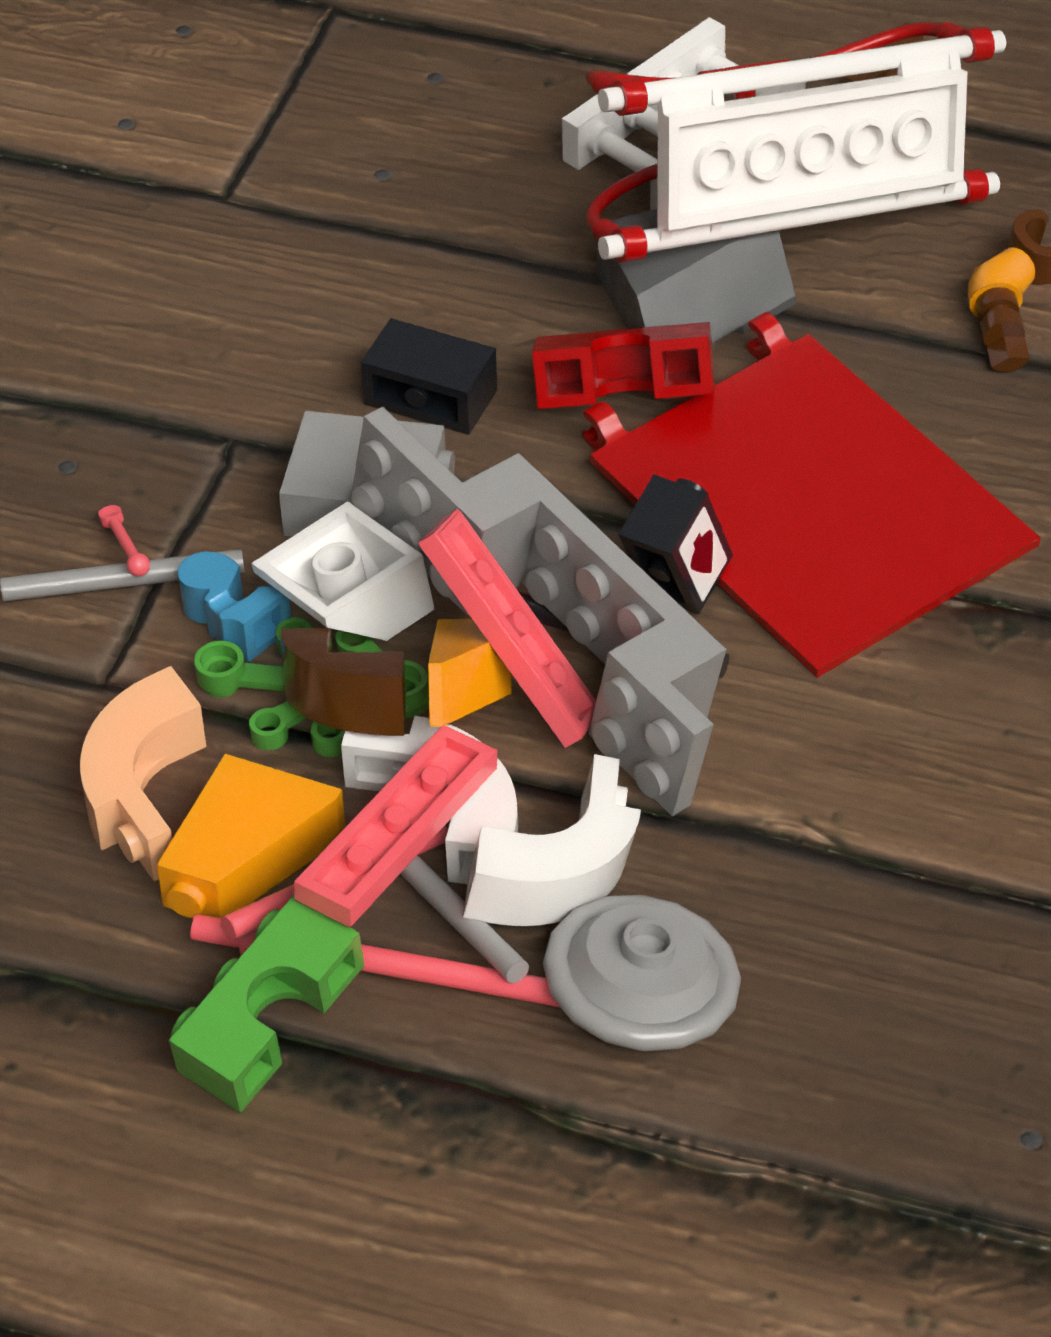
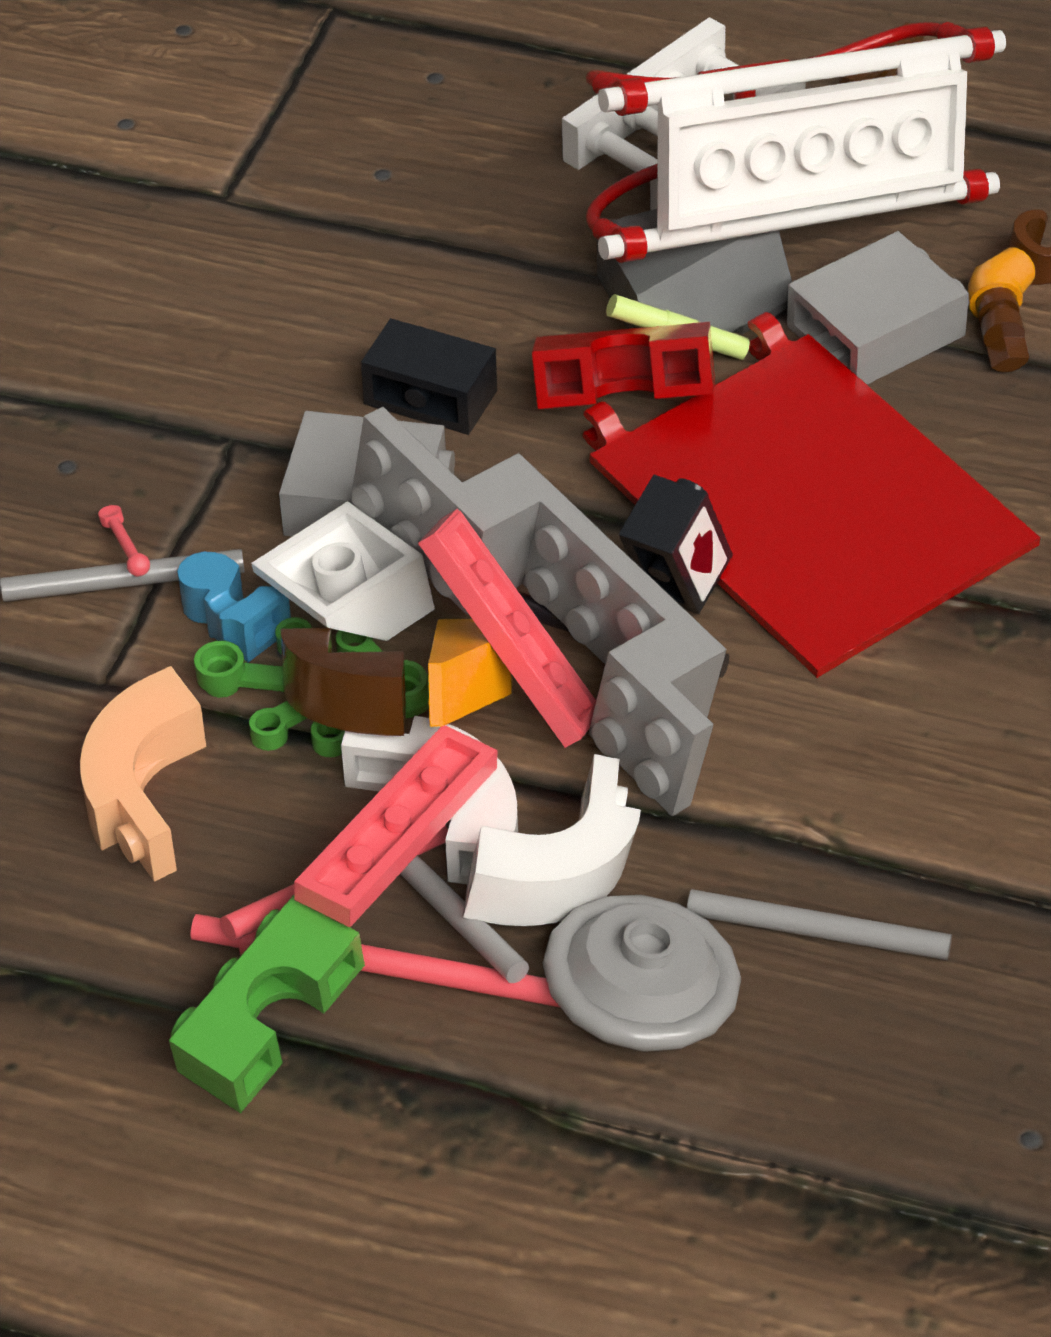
light orange slope [157,754,346,918] -> none
none -> yellowish green piece [606,294,750,360]
none -> light grey bar [687,889,952,960]
none -> light grey brick [787,231,969,385]

